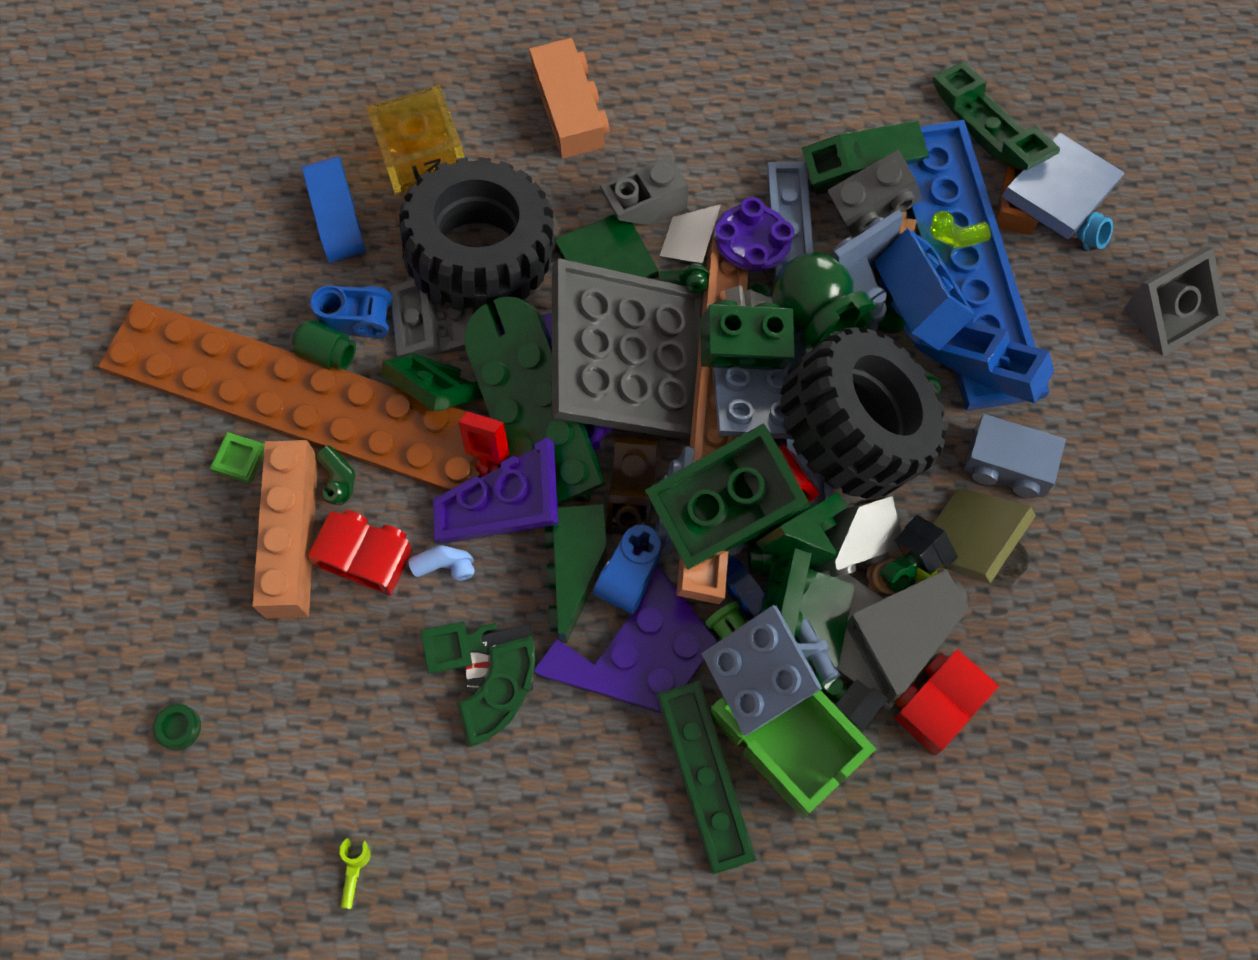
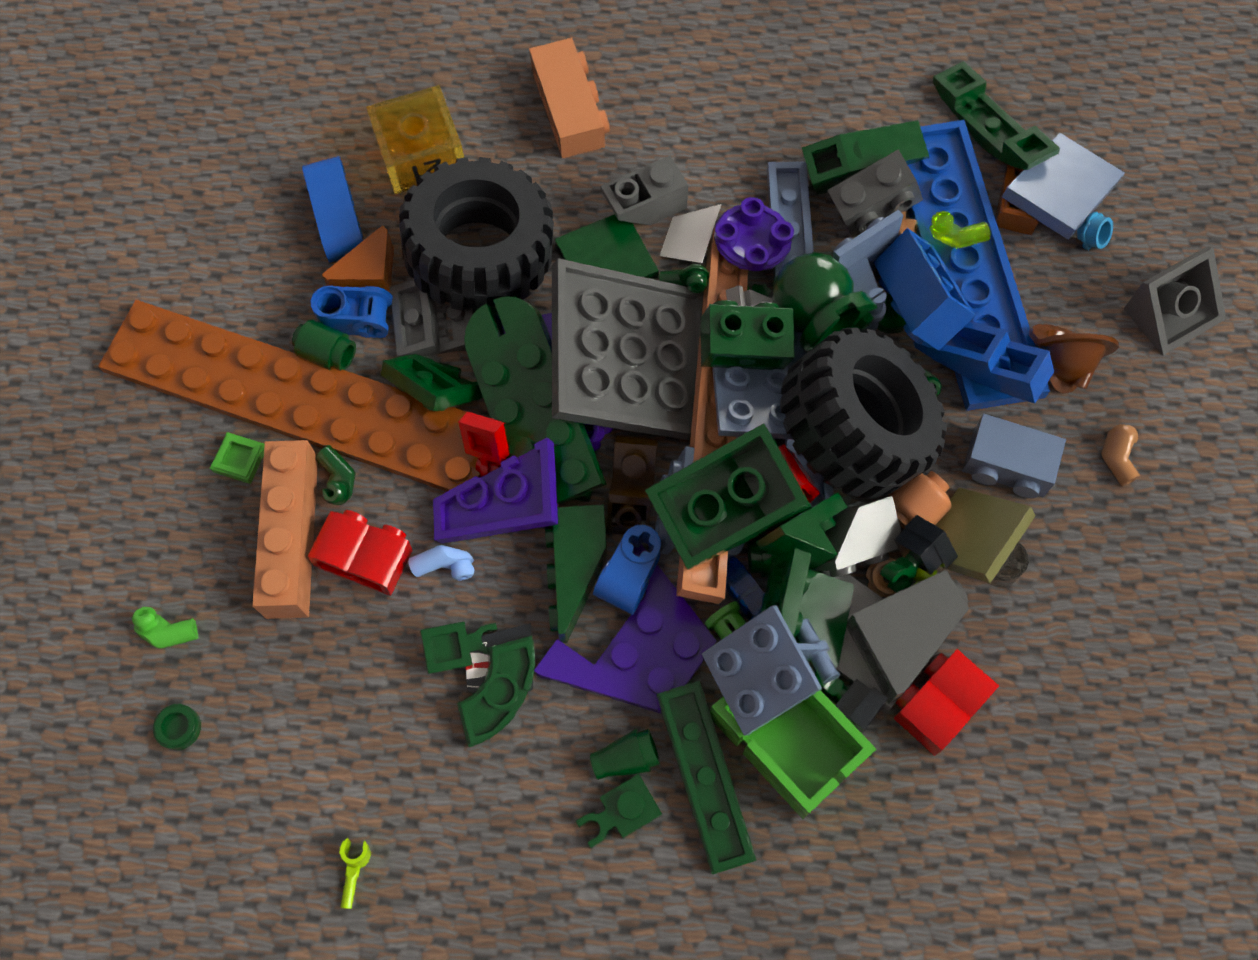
none -> bright green arm [132,607,199,649]
none -> dark orange slope [322,225,394,292]
none -> dark green plate [576,774,662,849]
none -> dark green cone [590,728,660,780]
none -> nougat head [888,471,951,529]
none -> reddish brown helmet [1029,324,1119,394]
none -> medium nougat arm [1101,424,1140,487]

